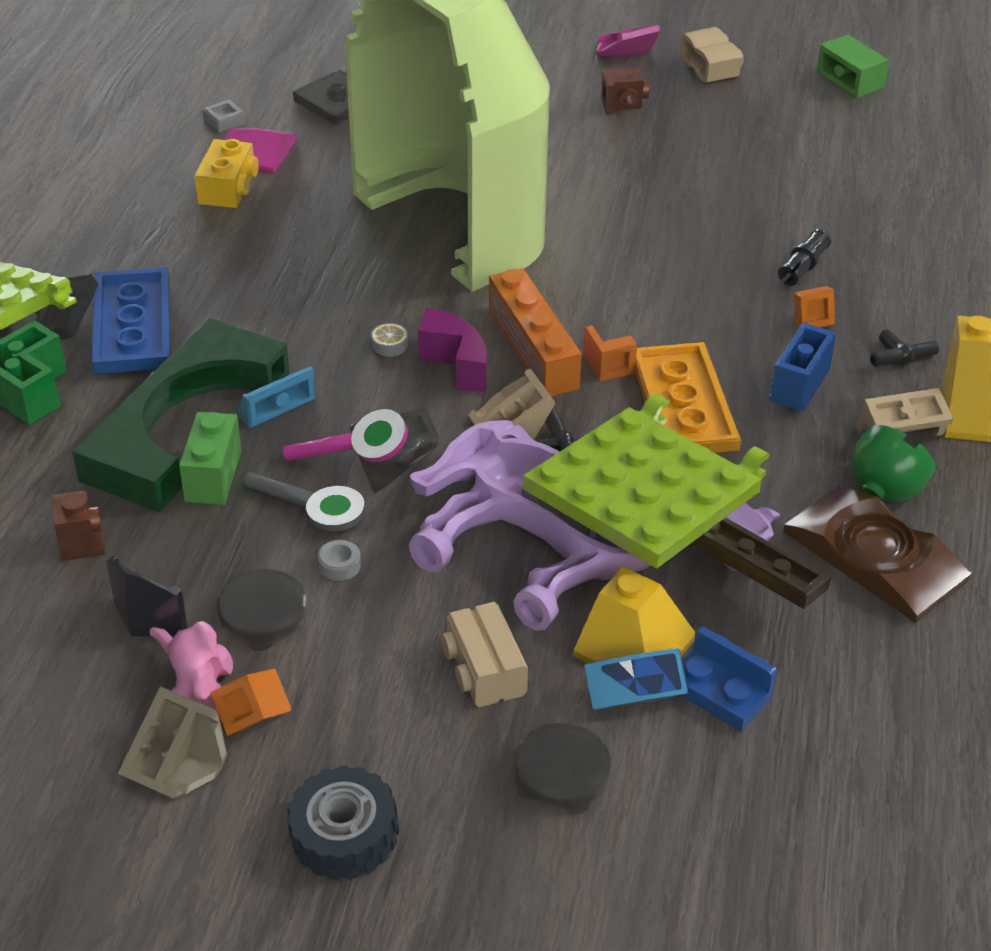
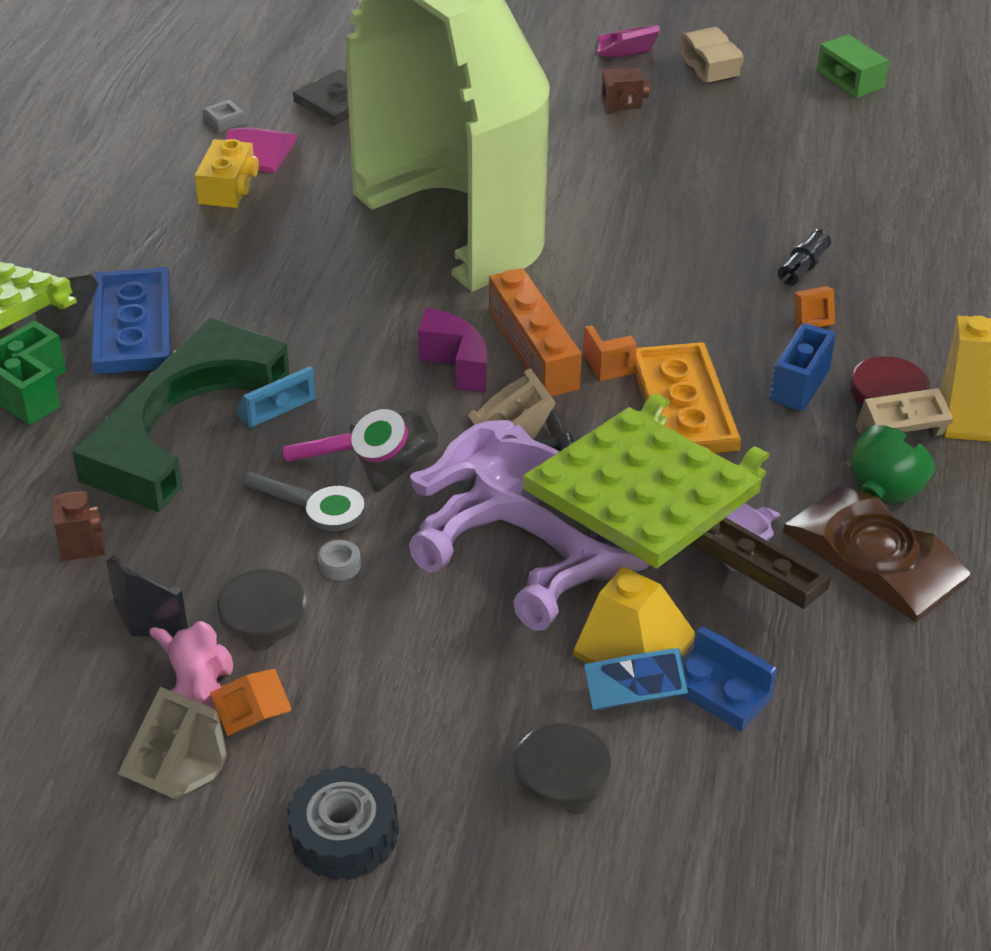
bright green brick [179,412,241,505] -> none
light grey tile [371,323,409,357] -> none
tan brick [441,602,528,708] -> none
black piece [870,329,939,367] -> none
none -> dark red tile [850,356,930,405]

